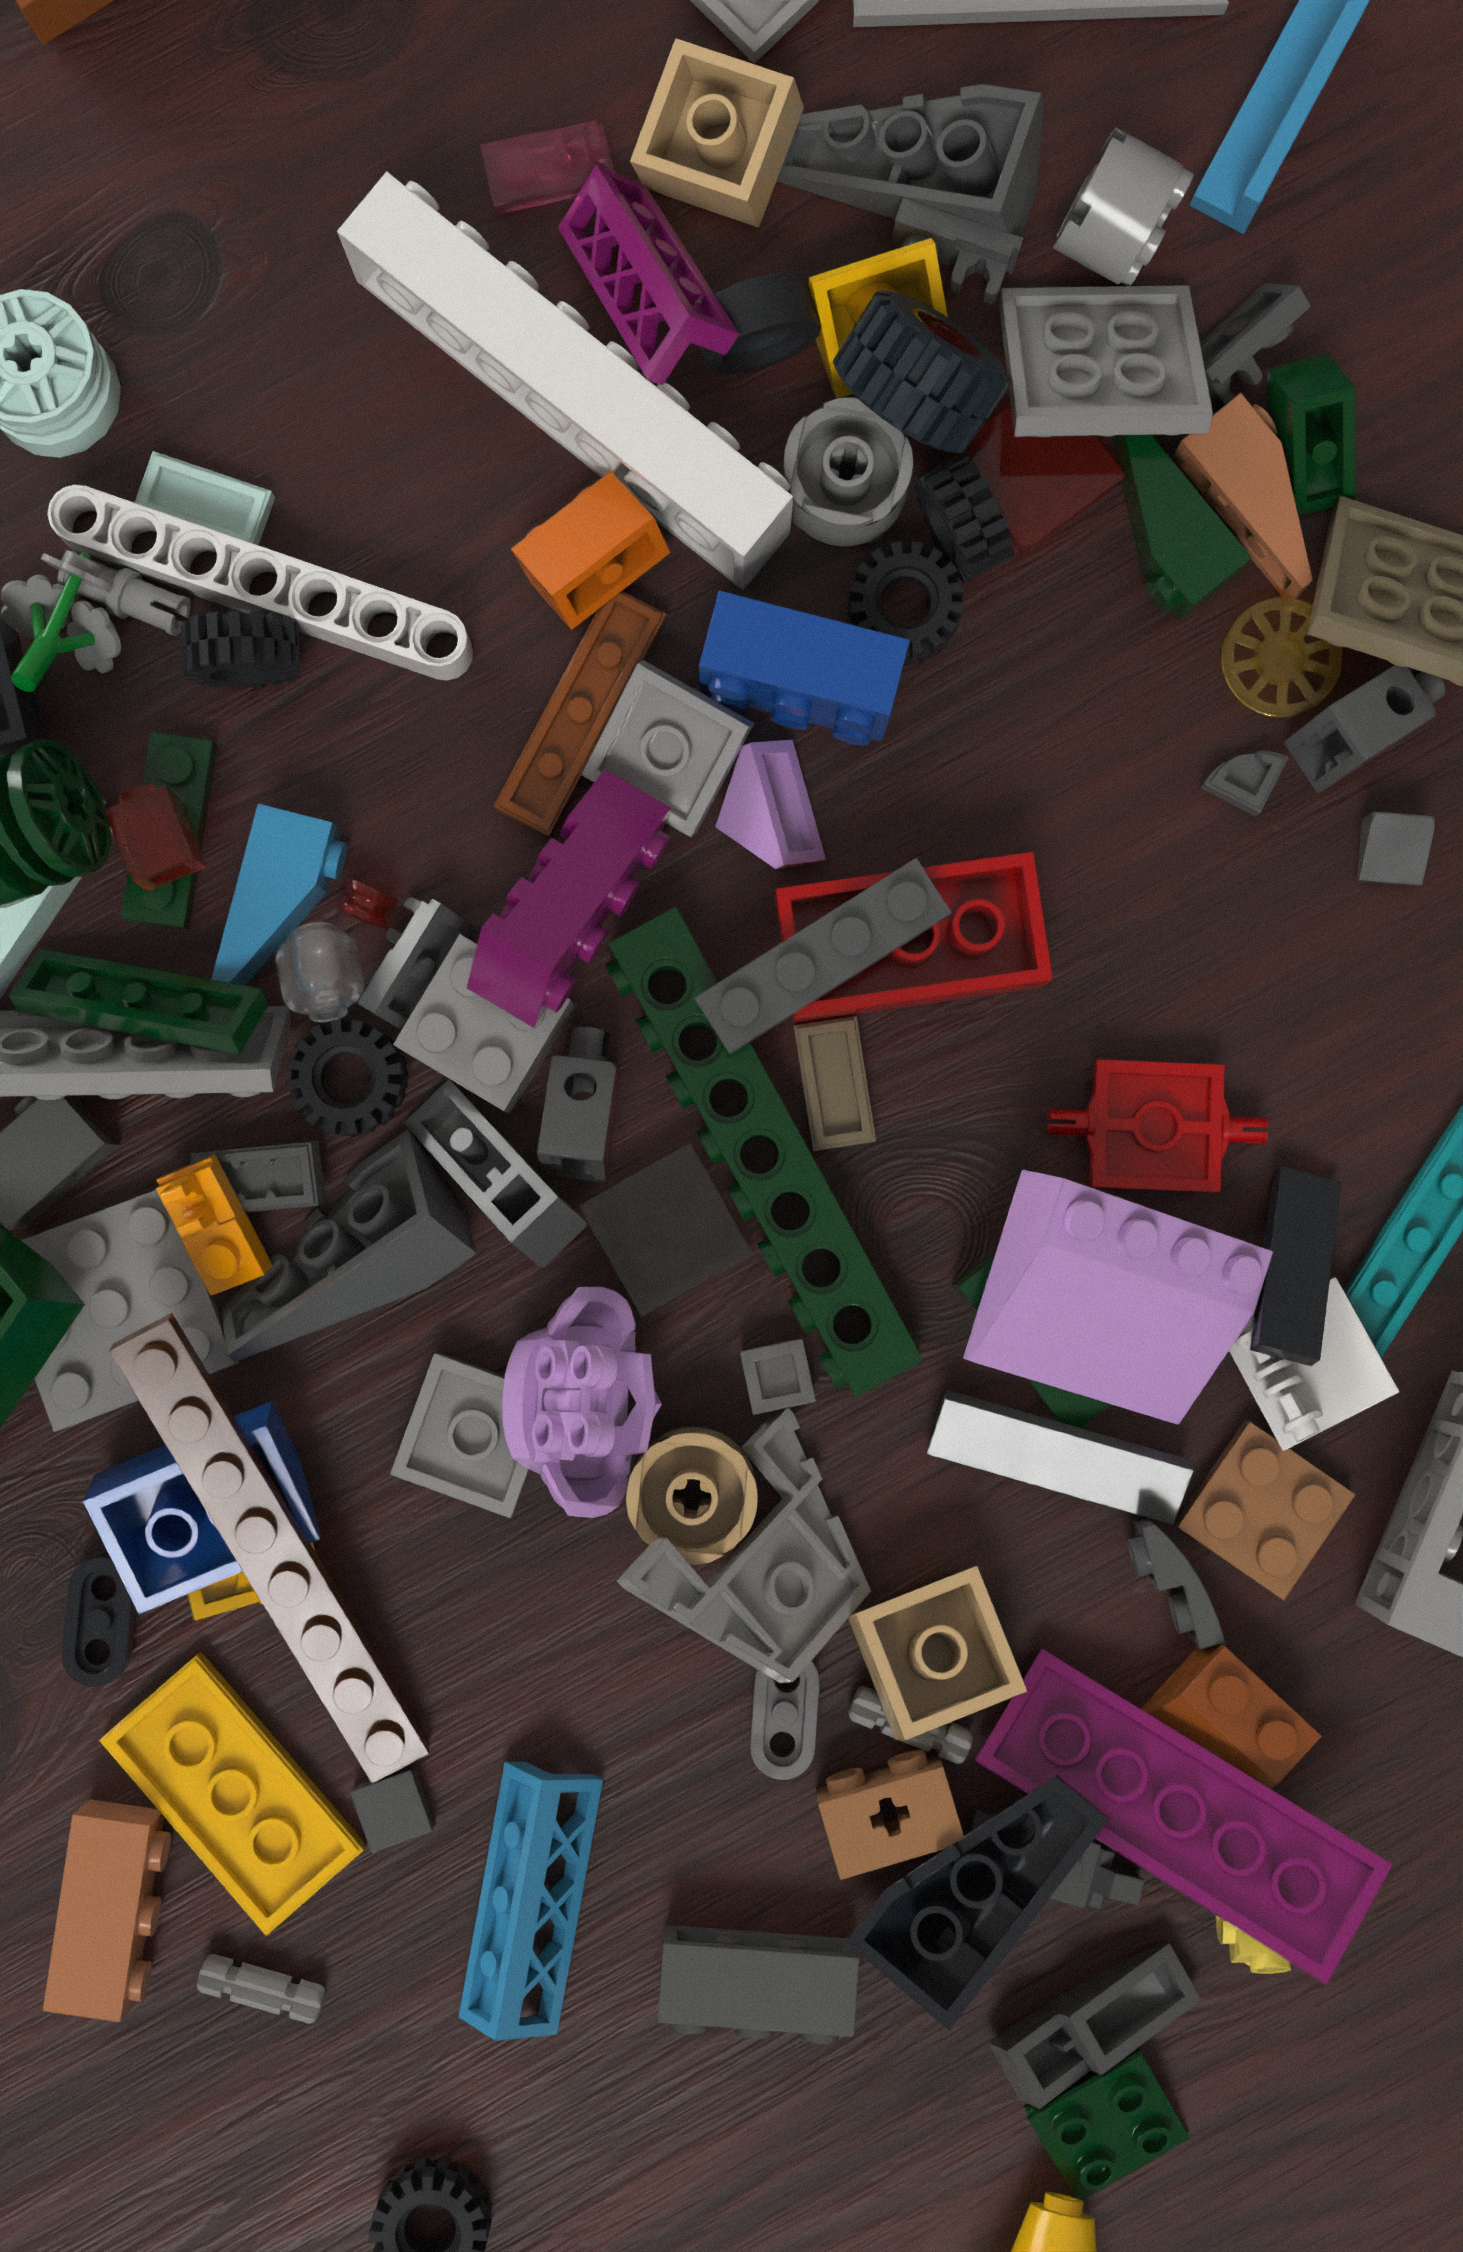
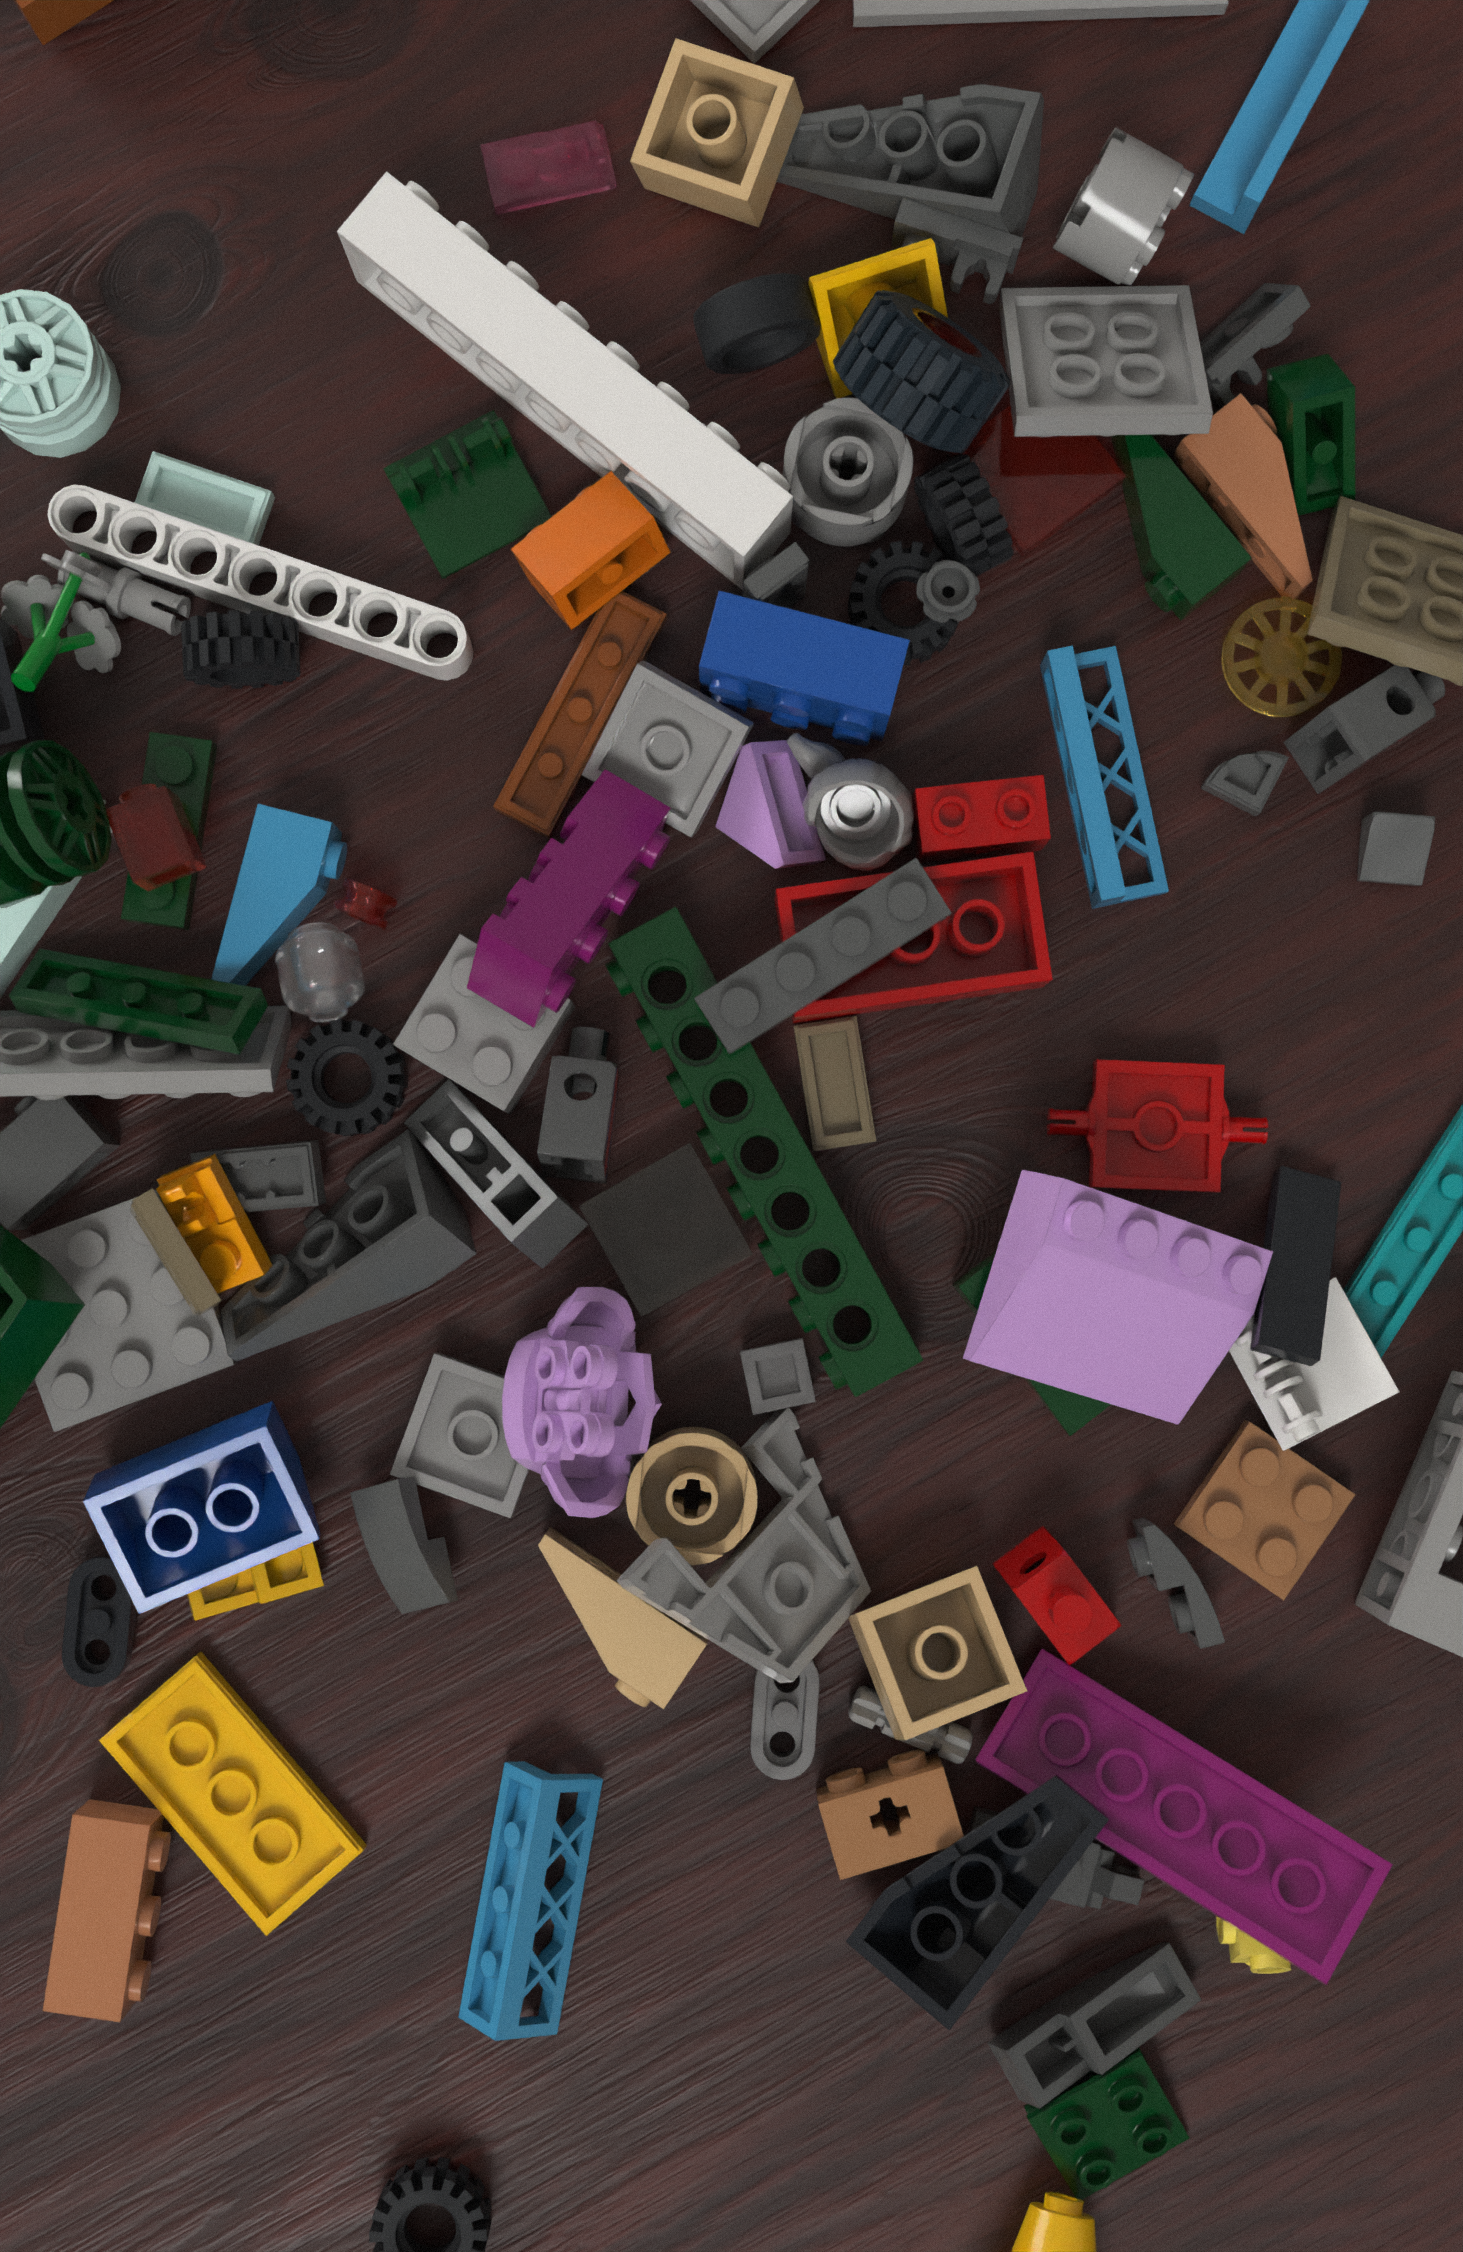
plate [109,1313,429,1783] -> none
light grey axle [197,1954,325,2024] -> none
dark grey tile [350,1765,435,1854] -> none
dark grey plate [357,897,475,1030] -> none
magenta fence [558,165,739,385] -> none
dark grey brick [657,1925,859,2044] -> none
tile [927,1389,1193,1525] -> none
dark orange slope [1141,1644,1322,1789] -> none
none -> dark tan tile [130,1188,221,1316]
none -> dark grey slope [350,1477,458,1614]
none -> dark green hinge [383,410,552,579]
none -> tan slope [538,1527,708,1709]
none -> dark grey plate [743,542,809,609]
none -> light grey hair [787,733,915,871]
none -> red brick [912,775,1051,863]
none -> dark grey plate [916,560,980,623]
none -> red torso [992,1525,1122,1665]
none -> dark azure fence [1040,645,1169,909]

